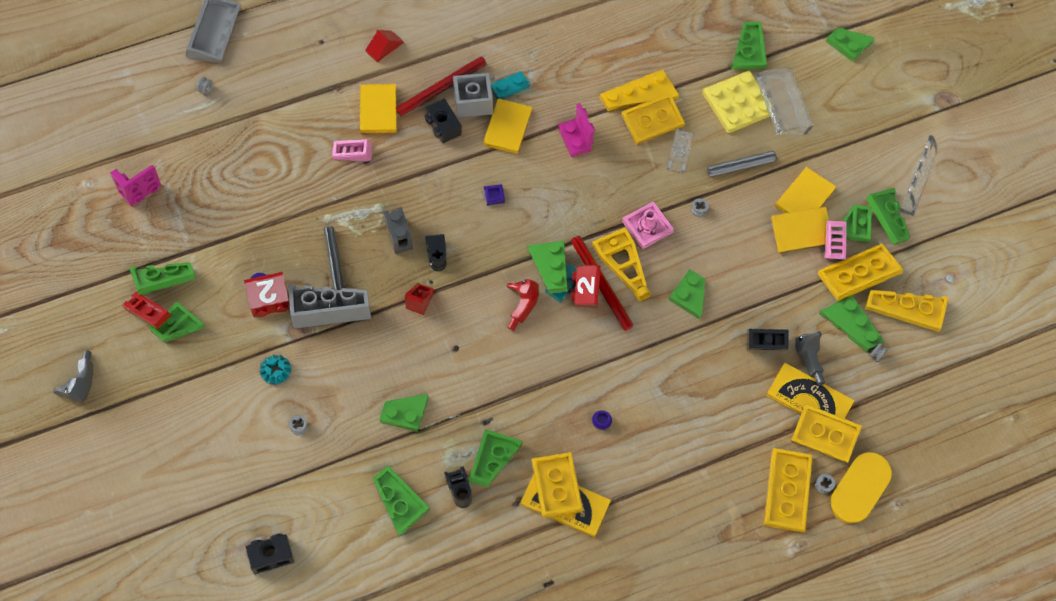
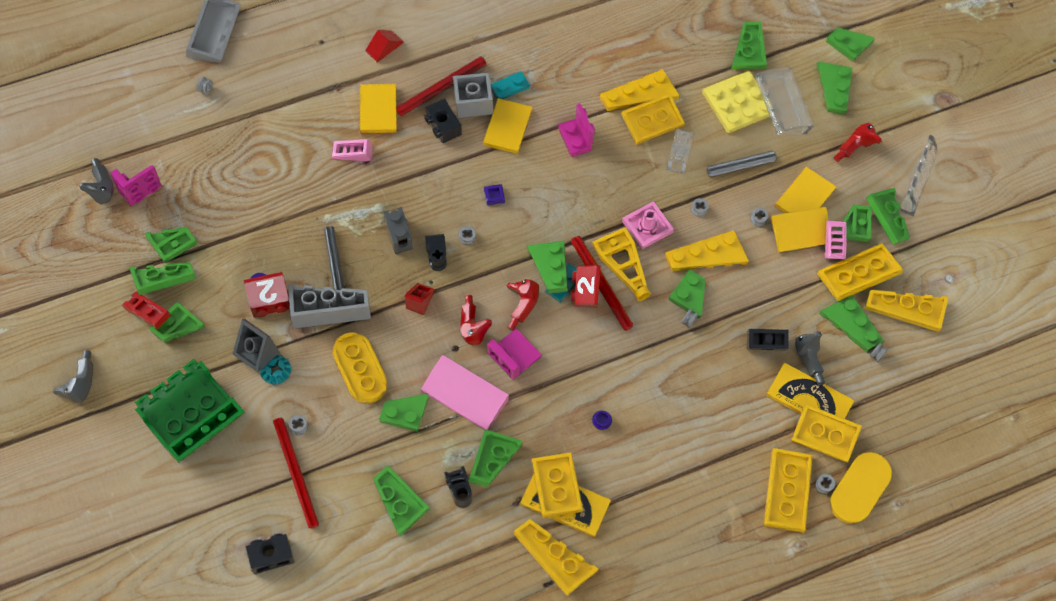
none -> dark grey animal [79,158,114,205]
none -> green slope [134,359,245,463]
none -> bright green wing [145,227,197,263]
none -> dark grey slope [233,319,279,372]
none -> red axle [273,417,319,529]
none -> yellow tile [332,332,387,404]
none -> bright pink slope [421,355,509,430]
none -> light grey bush [459,226,476,245]
none -> red animal [460,295,492,345]
none -> dark pink bracket [487,329,541,380]
none -> yellow wing [513,519,599,596]
none -> yellow wing [665,230,749,271]
none -> light grey bush [681,309,699,328]
none -> light grey bush [750,208,768,226]
none -> bright green wing [816,61,852,115]
none -> red animal [833,123,882,162]

